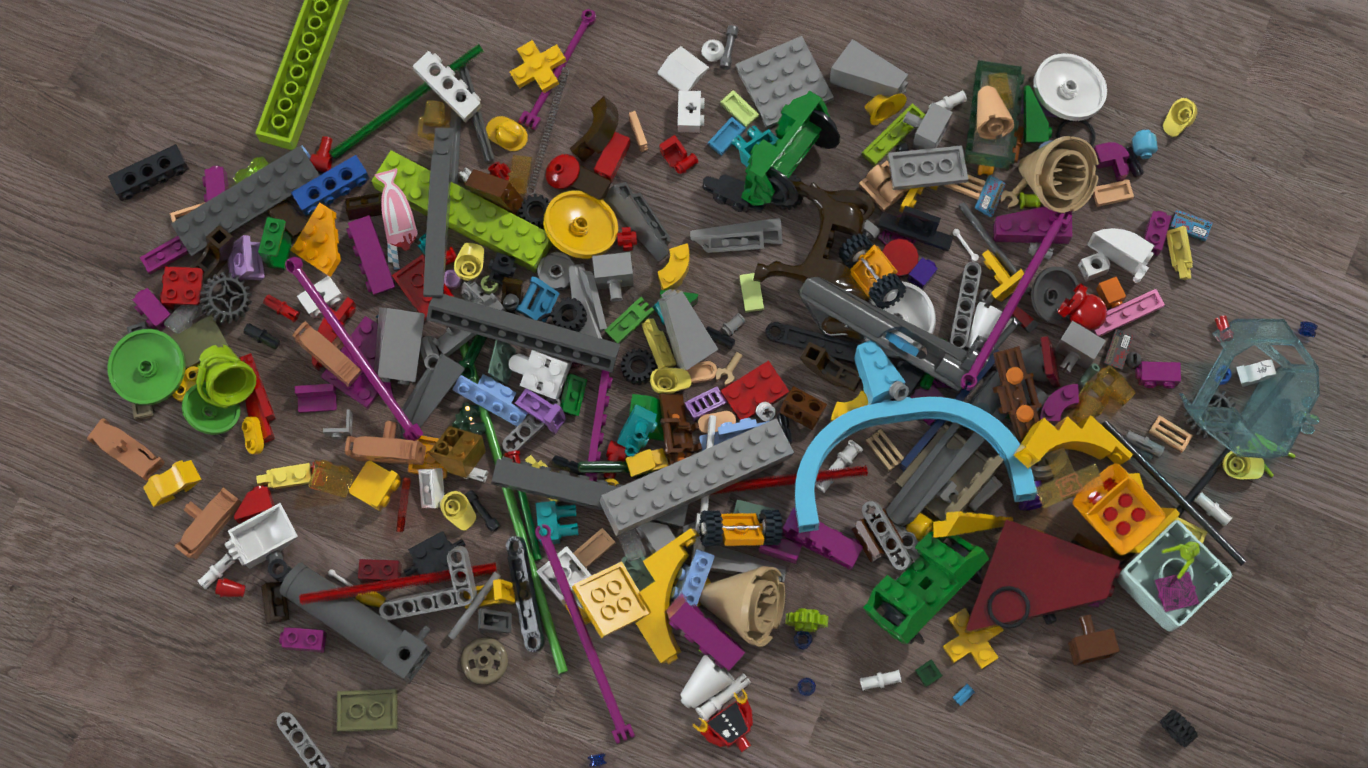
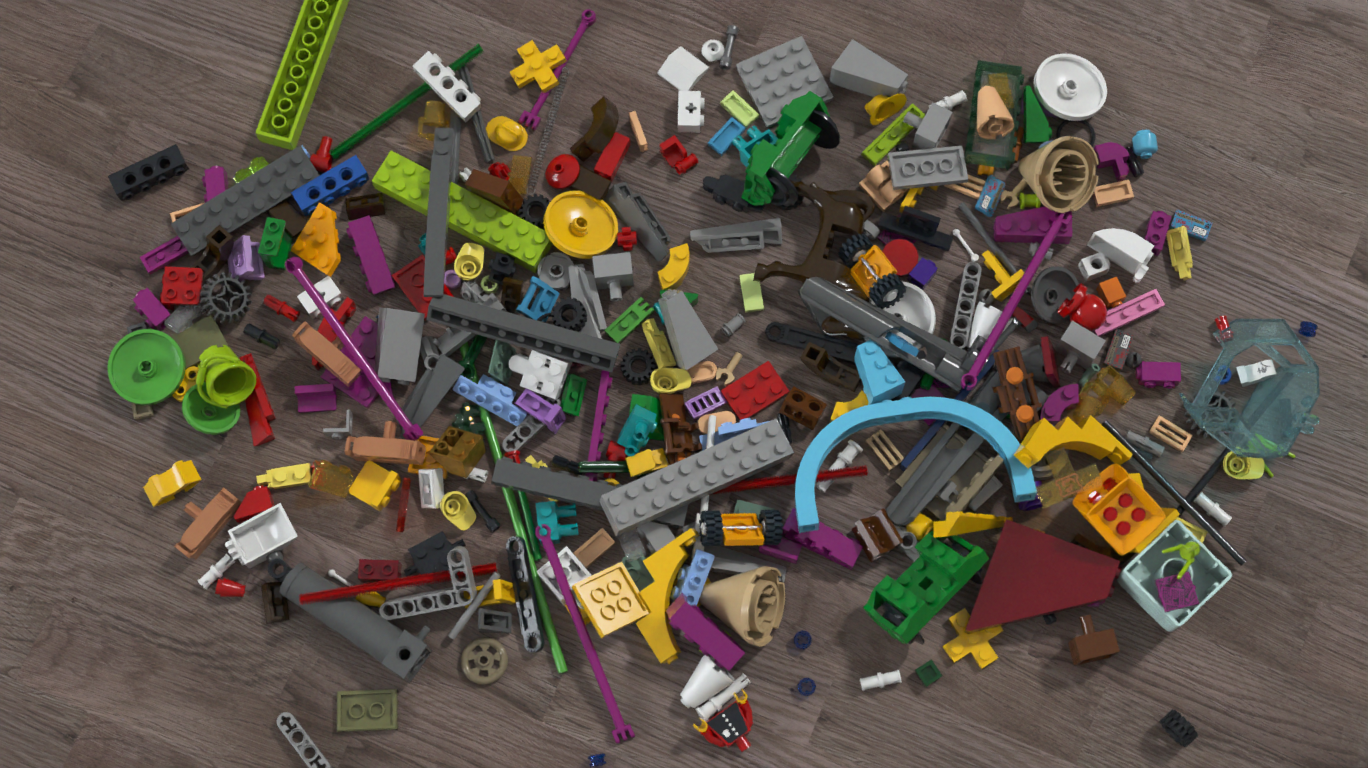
nougat piece [87,418,165,482] -> none
yellow plate [242,417,264,454] -> none
magenta brick [279,627,327,653] -> none
sticker [375,168,418,270] -> none
dark grey hinge [503,294,519,311] -> none
black piece [706,326,735,349] -> none
white bush [756,402,775,421] -> none
lime gear [785,608,828,632] -> none
light grey beam [862,501,911,570] -> none
light grey bush [889,381,909,401] -> none
dark azure piece [952,682,976,706] -> none
black tyre [987,586,1030,628] -> none
light yellow cap [1163,98,1197,137] -> none

